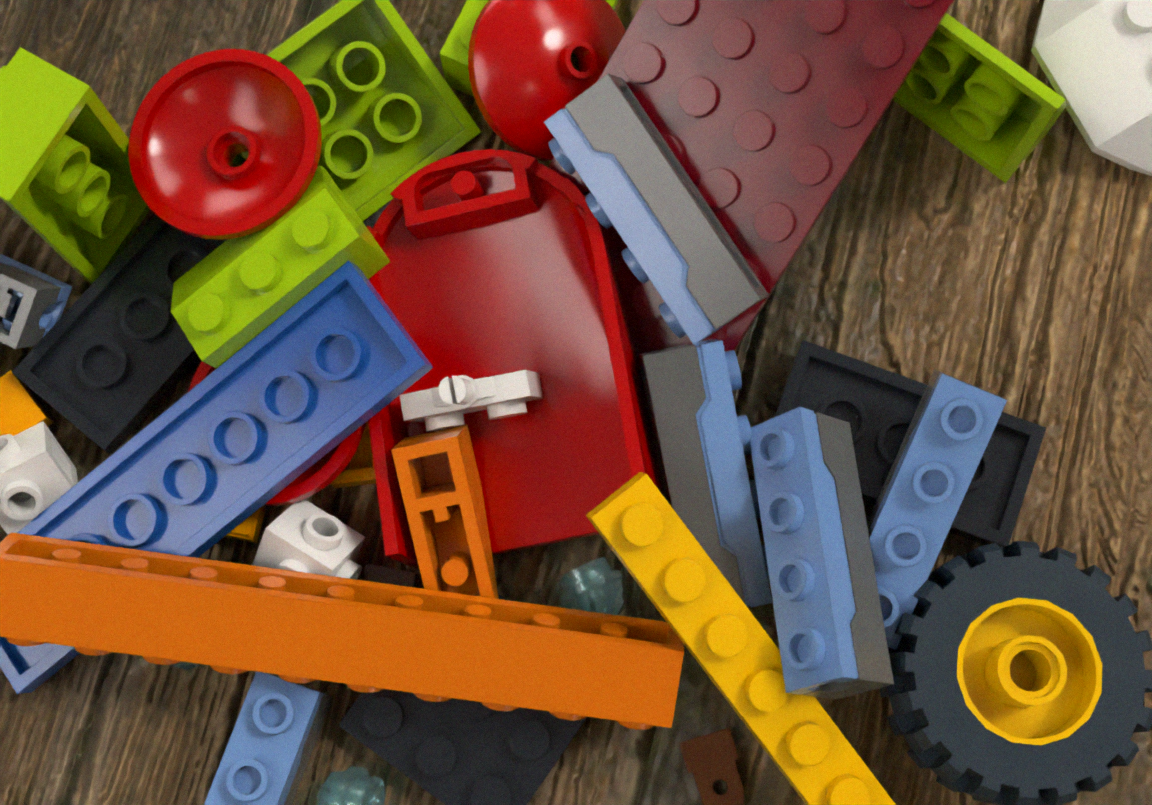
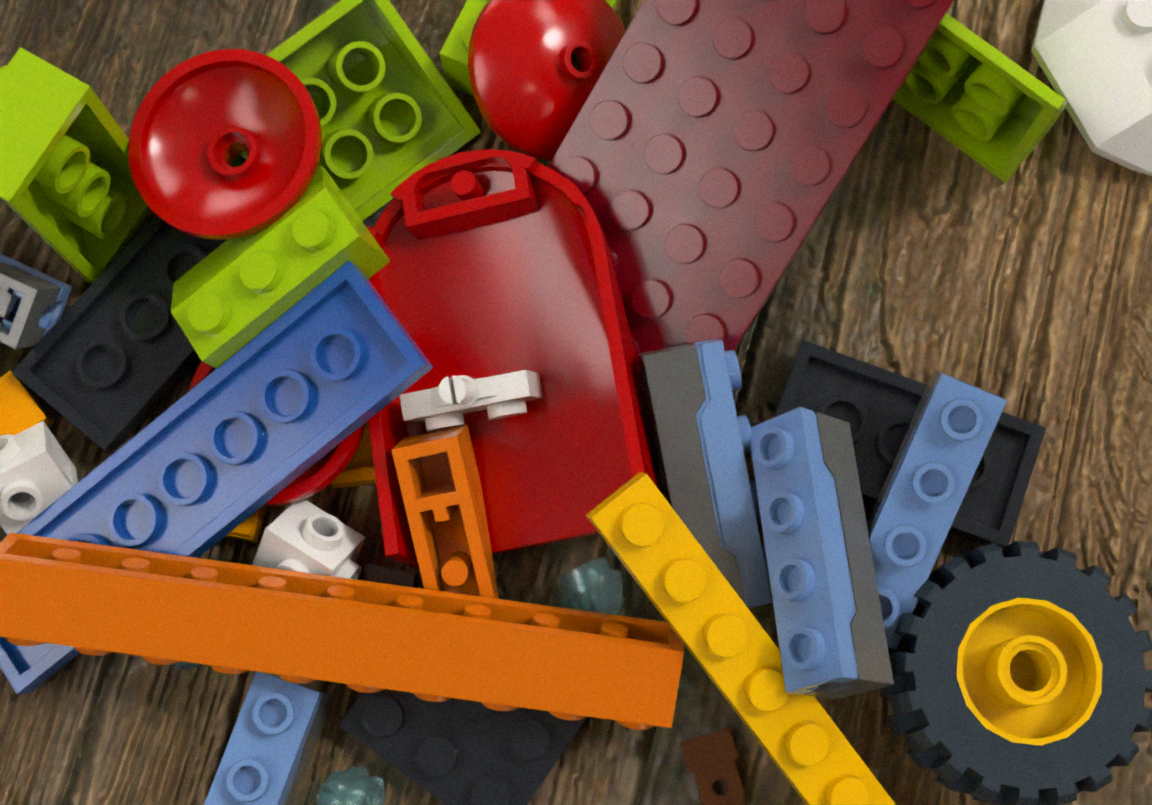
piece [544,74,769,345] -> none

